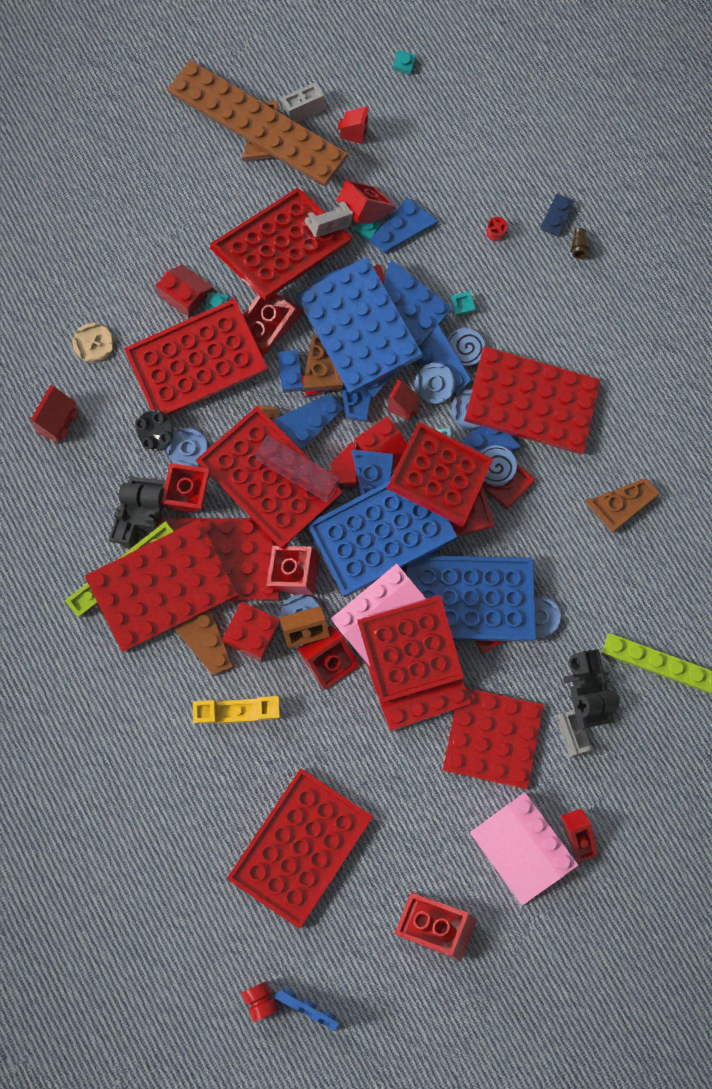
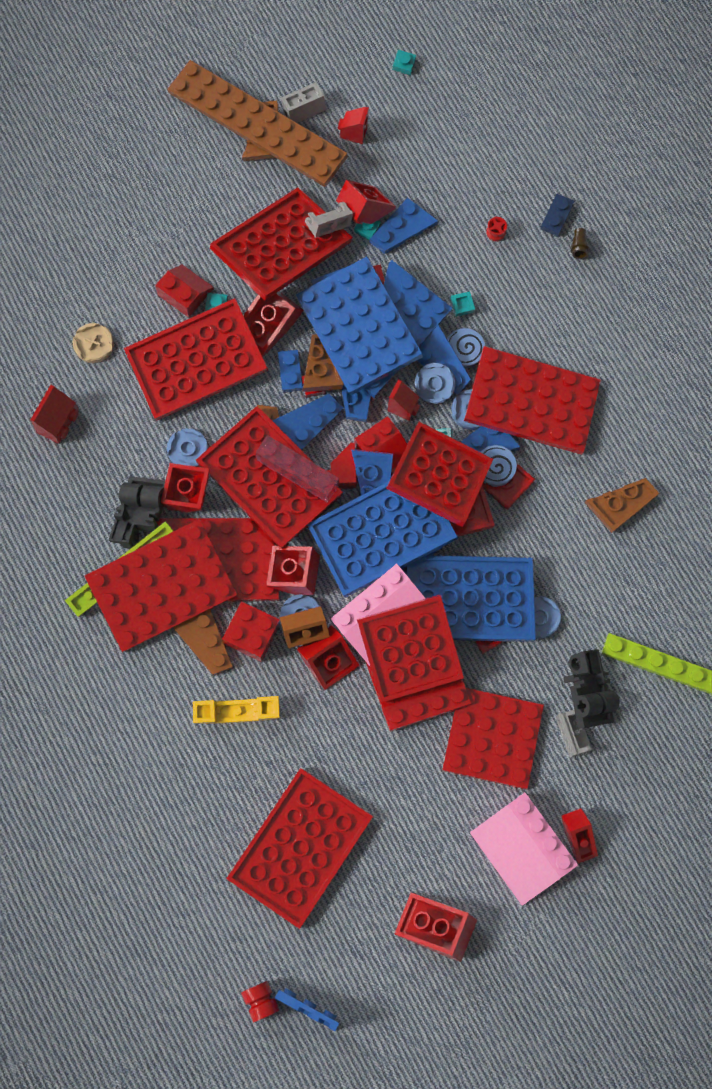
black dish [135,409,174,450] -> none

